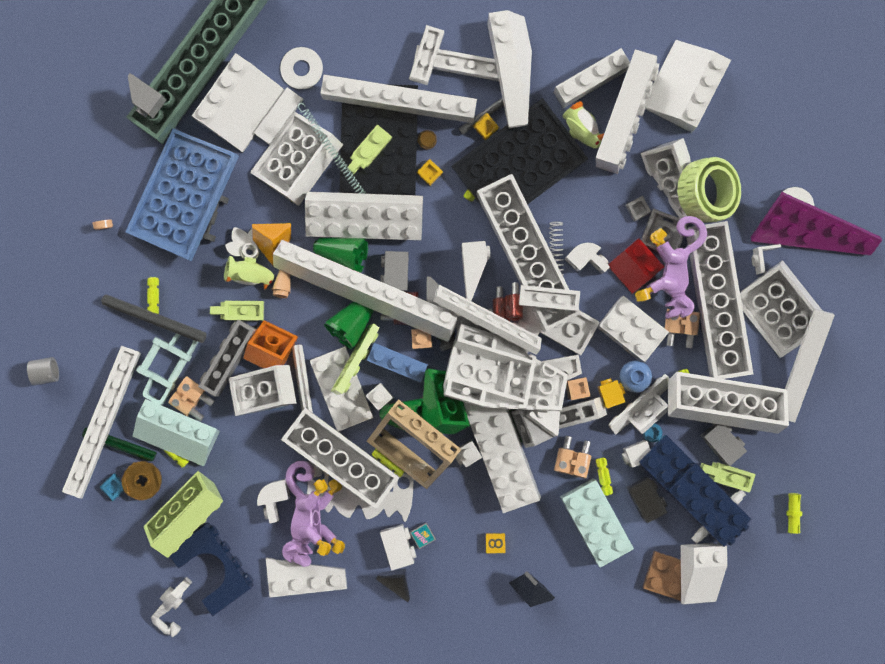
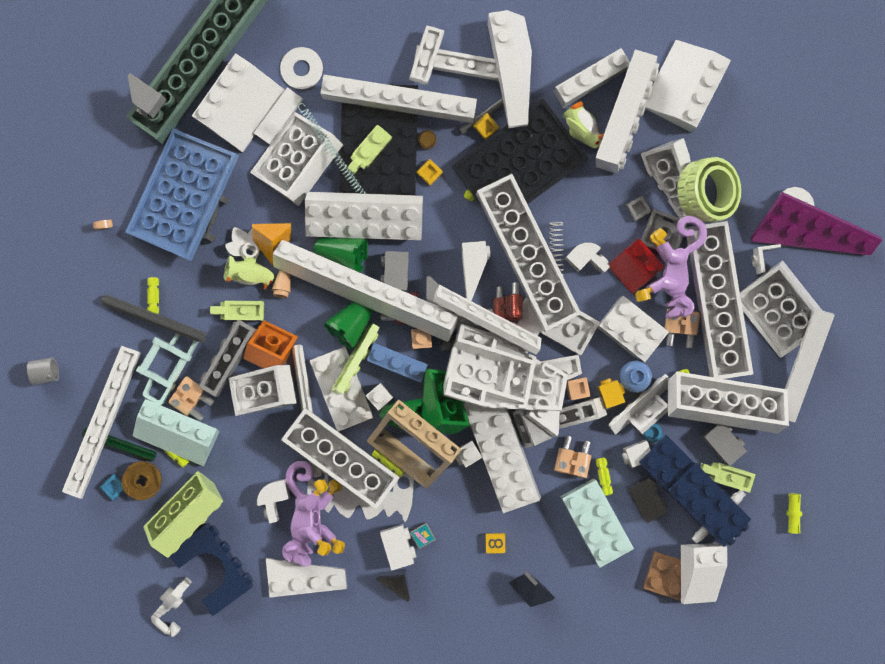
white plate [519,285,580,311] -> none

